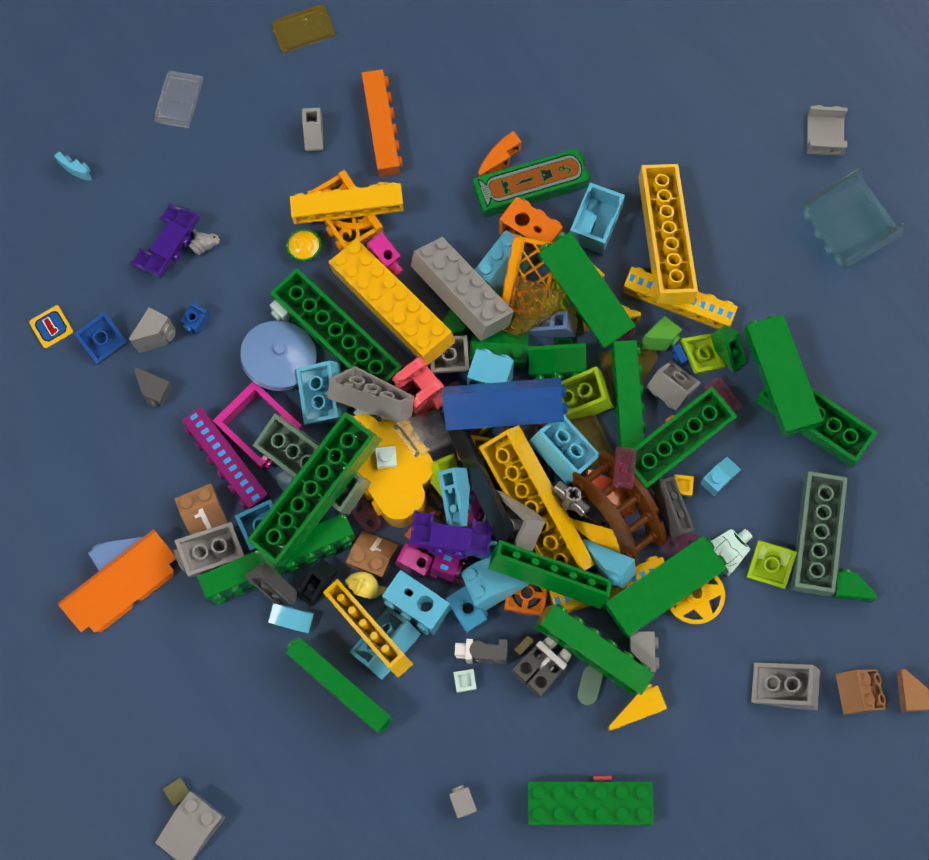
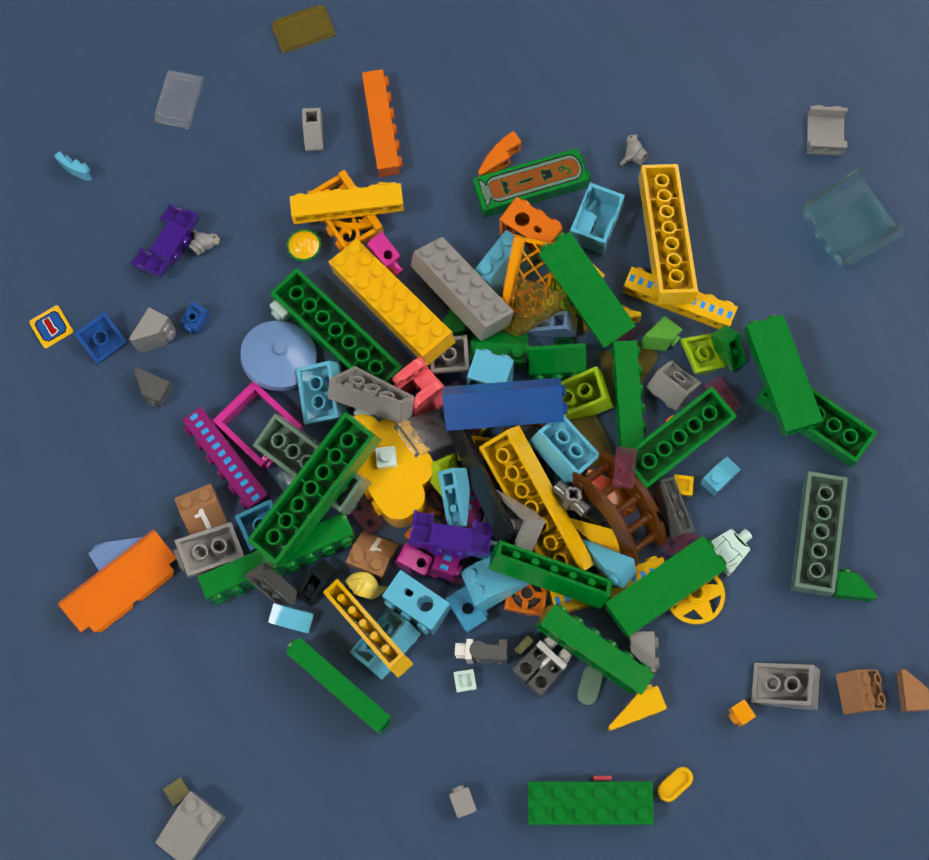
blue plate [672,343,690,367] -> none
lime slope [747,540,797,589] -> none
none -> light grey animal [620,134,648,166]
none -> yellow tile [657,767,693,802]
none -> light orange plate [728,699,756,727]

